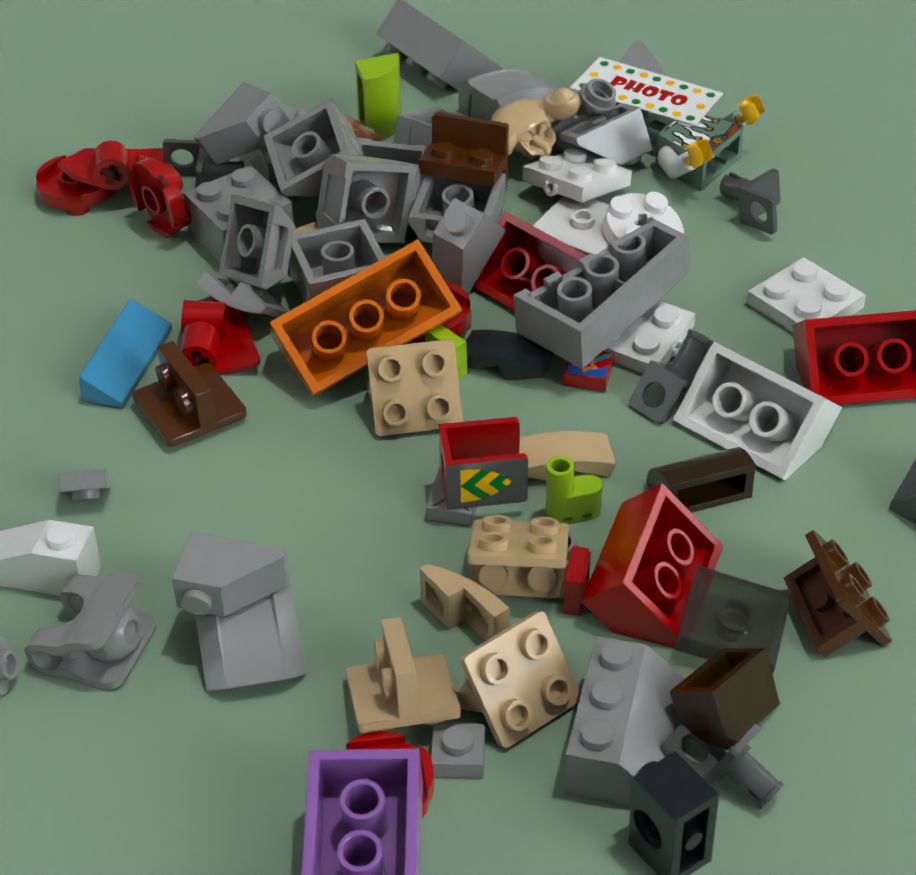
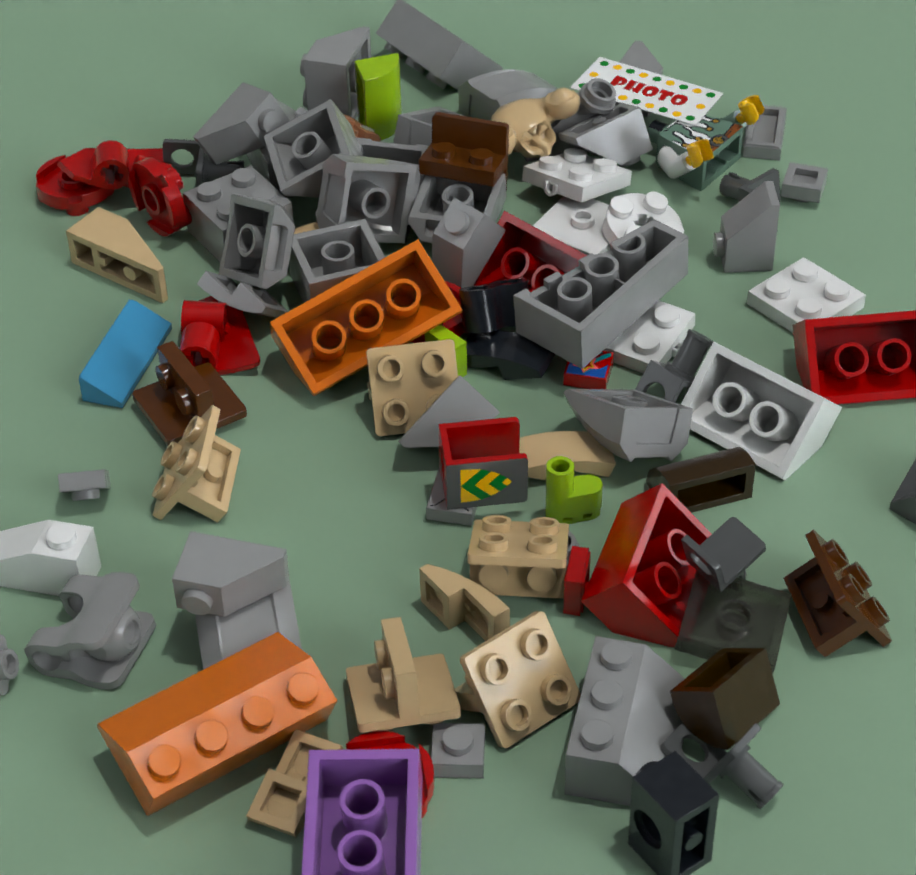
none -> tan slope [66,207,168,303]
none -> orange slope [97,632,338,817]
none -> tan bracket [152,405,241,523]
none -> tan slope [246,729,344,837]
none -> light grey slope [300,26,371,120]
none -> light grey slope [398,375,500,448]
none -> black axle [459,279,529,333]
none -> light grey slope [564,389,693,462]
none -> dark grey bracket [681,517,766,592]
none -> light grey slope [713,181,780,273]
none -> light grey tile [742,105,787,161]
none -> light grey plate [781,162,828,203]

